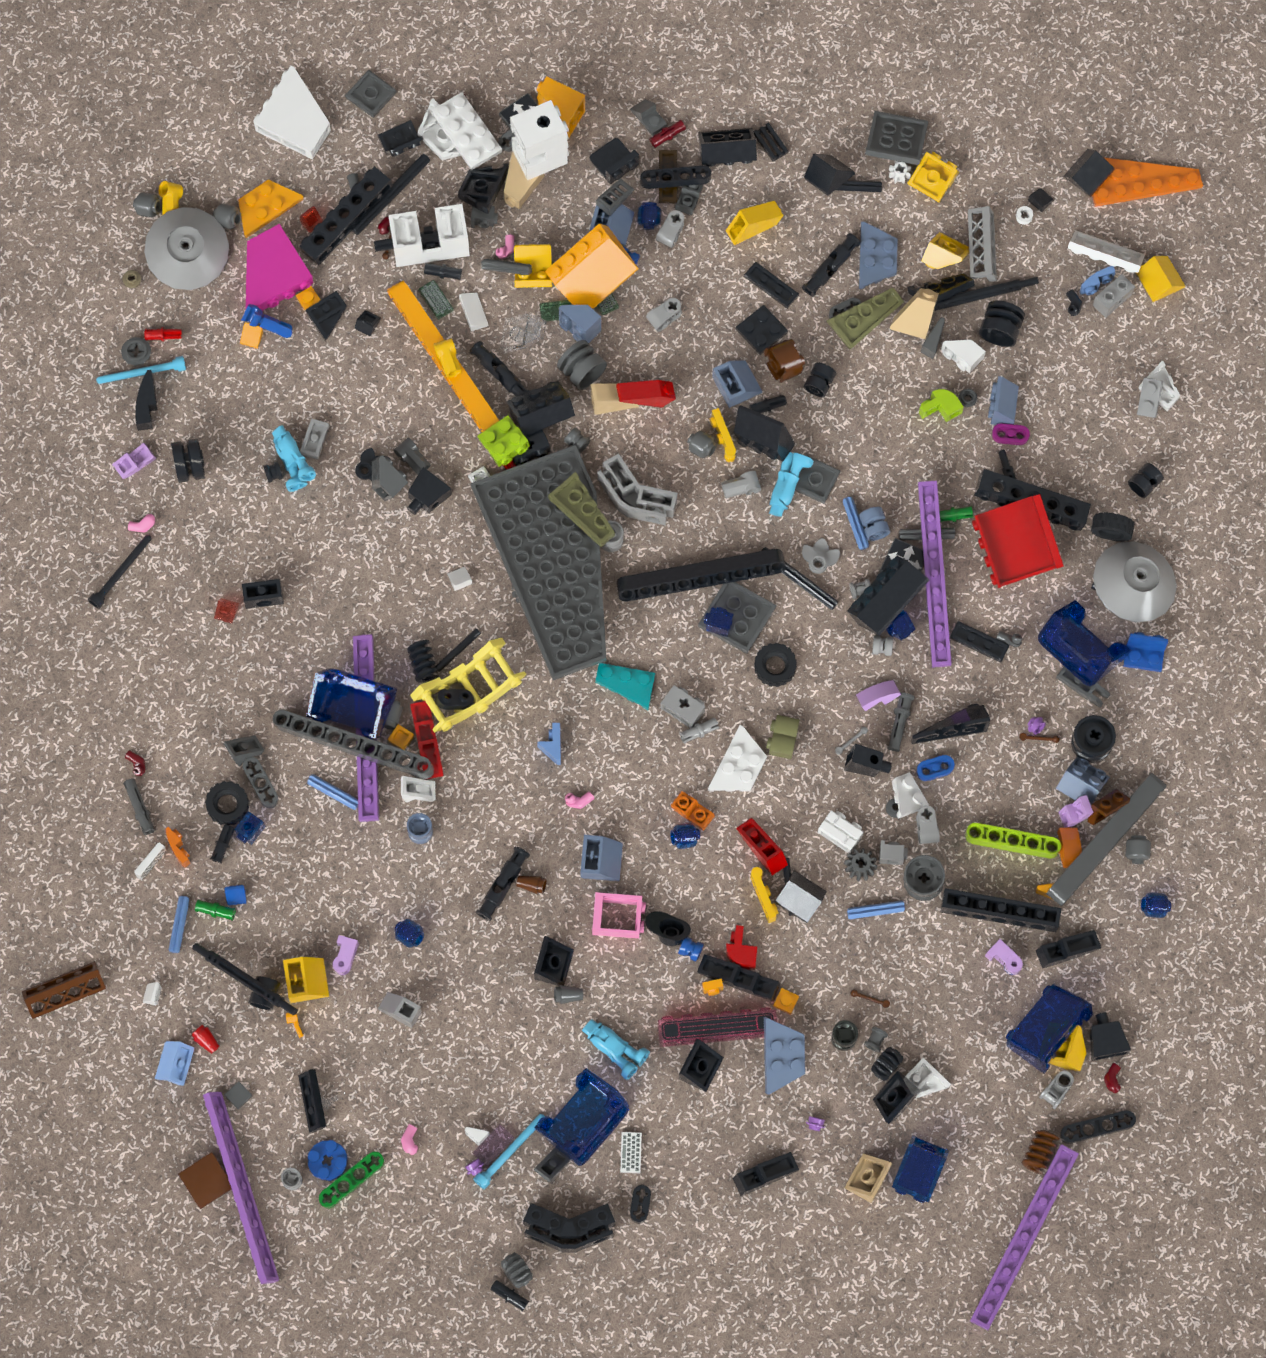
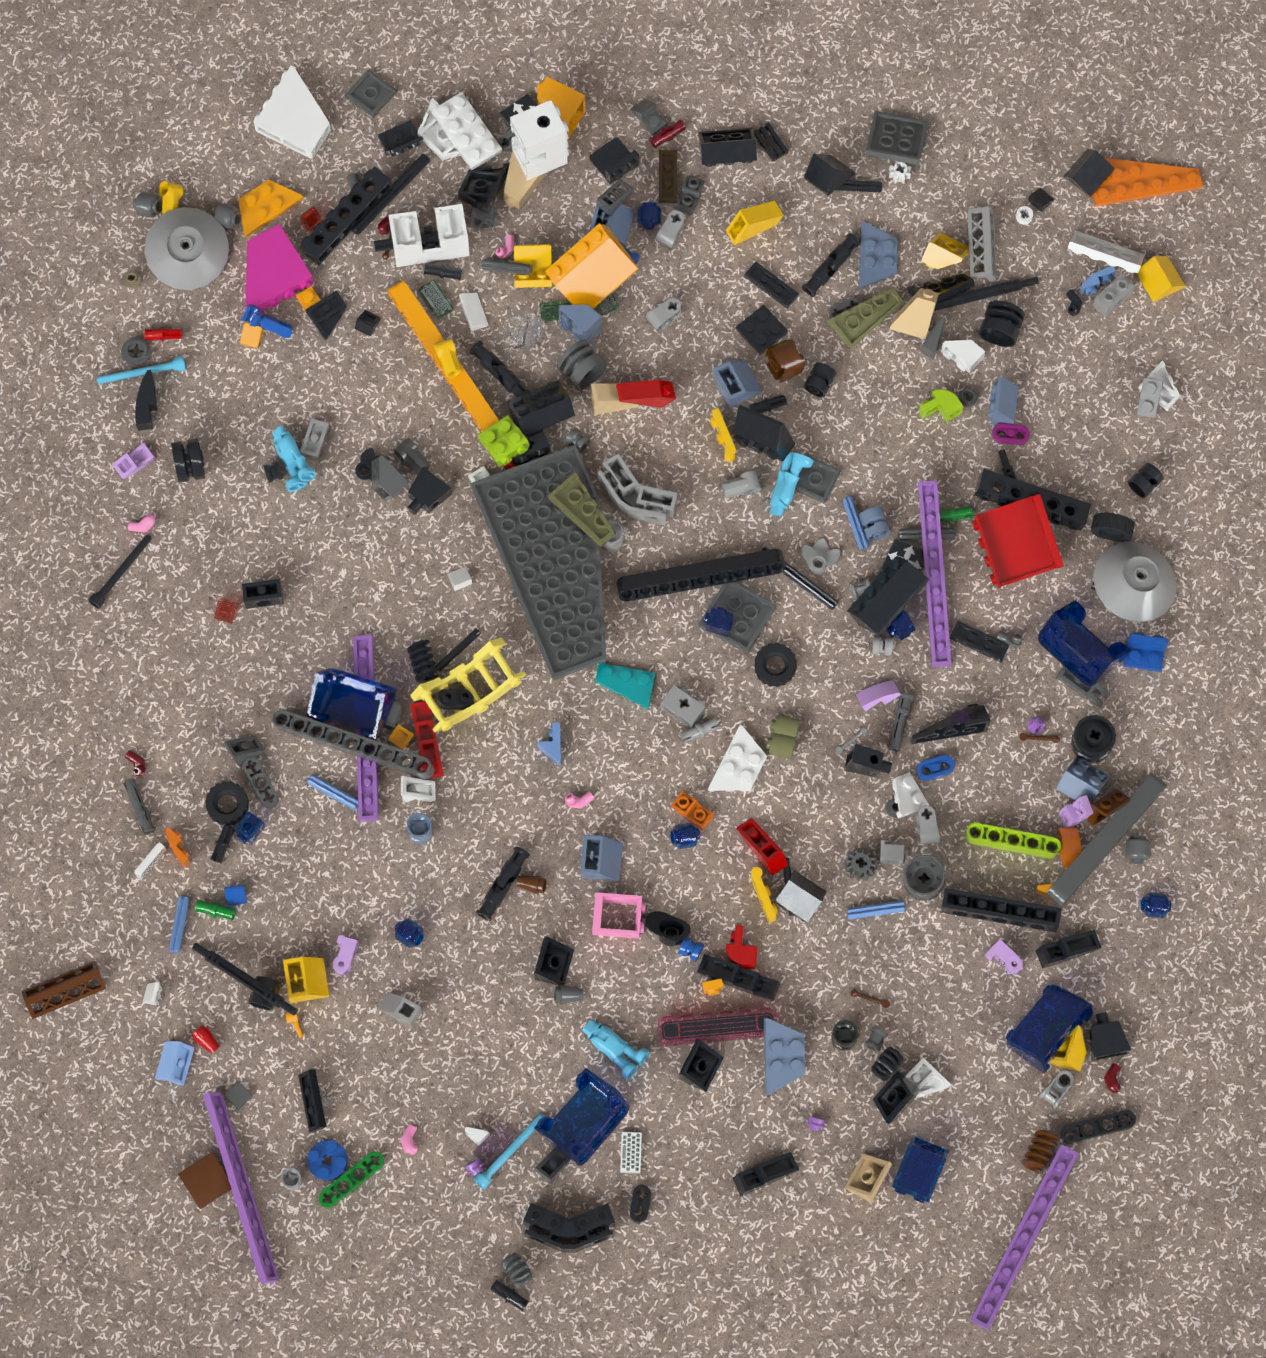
black beam [640,165,712,189] -> none
dark grey head [687,431,717,458] -> none
light orange plate [773,988,799,1015] -> none
white brick [818,810,864,853] -> none
yellow plate [907,152,959,203] -> none

